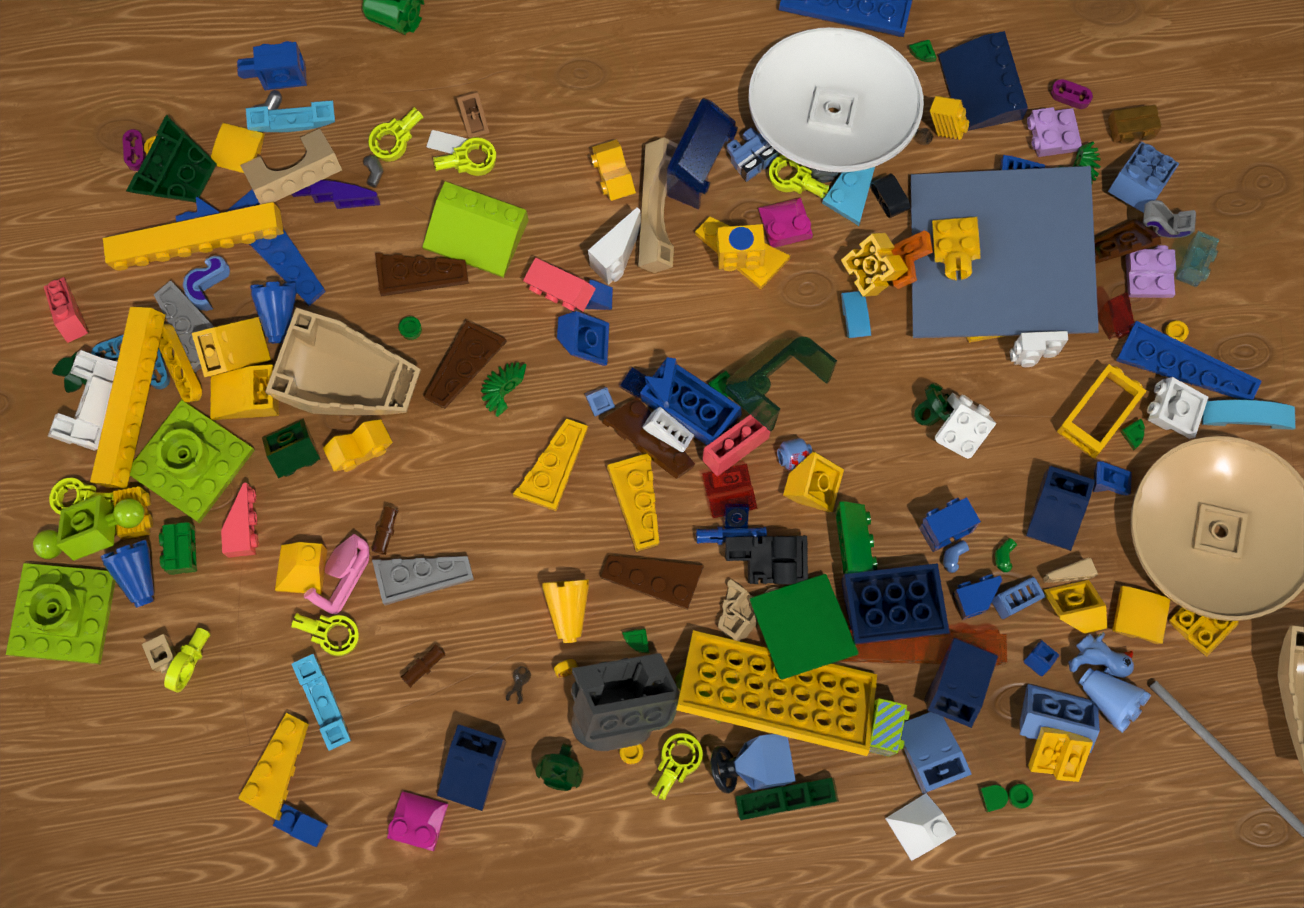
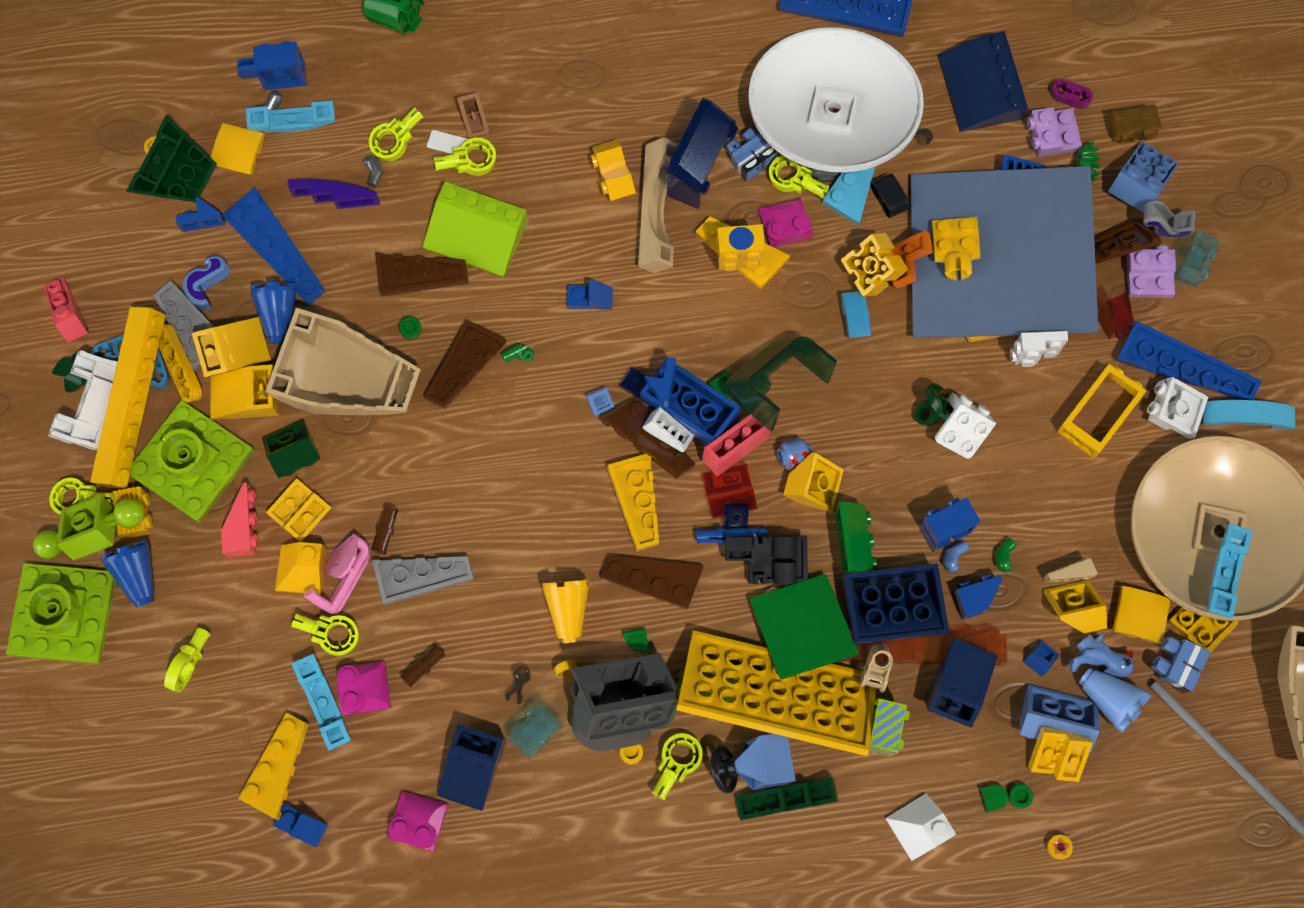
yellow brick [103,202,284,271] -> none
magenta beam [123,129,146,171] -> none
tan brick [142,634,176,674] -> none
green brick [159,522,197,575] -> none
tan arch [240,129,342,205] -> none
yellow brick [323,420,393,472] -> none
green hair [481,362,527,417] -> none
yellow wing [513,419,588,511] -> none
coral brick [523,258,596,312] -> none
dark green tile [535,743,584,791] -> none
blue slope [557,311,609,366] -> none
white slope [588,207,641,285] -> none
tan slope [718,579,758,642] -> none
medium blue slope [901,712,971,794] -> none
green tile [908,40,937,62] -> none
yellow brick [930,96,969,140] -> none
medium blue slope [992,577,1046,619] -> none
dark blue slope [1026,466,1095,551] -> none
blue slope [1093,461,1132,496] -> none
green tile [1121,419,1145,451] -> none
yellow tile [1164,320,1189,342] -> none
none -> yellow slope [266,478,332,542]
none -> dark pink slope [337,661,392,716]
none -> green arm [501,344,535,363]
none -> clear light blue brick [507,704,563,761]
none -> tan piece [859,643,893,692]
none -> yellow tile [1047,835,1073,860]
none -> medium blue hips [1151,637,1211,693]
none -> medium azure slope [1208,523,1253,619]

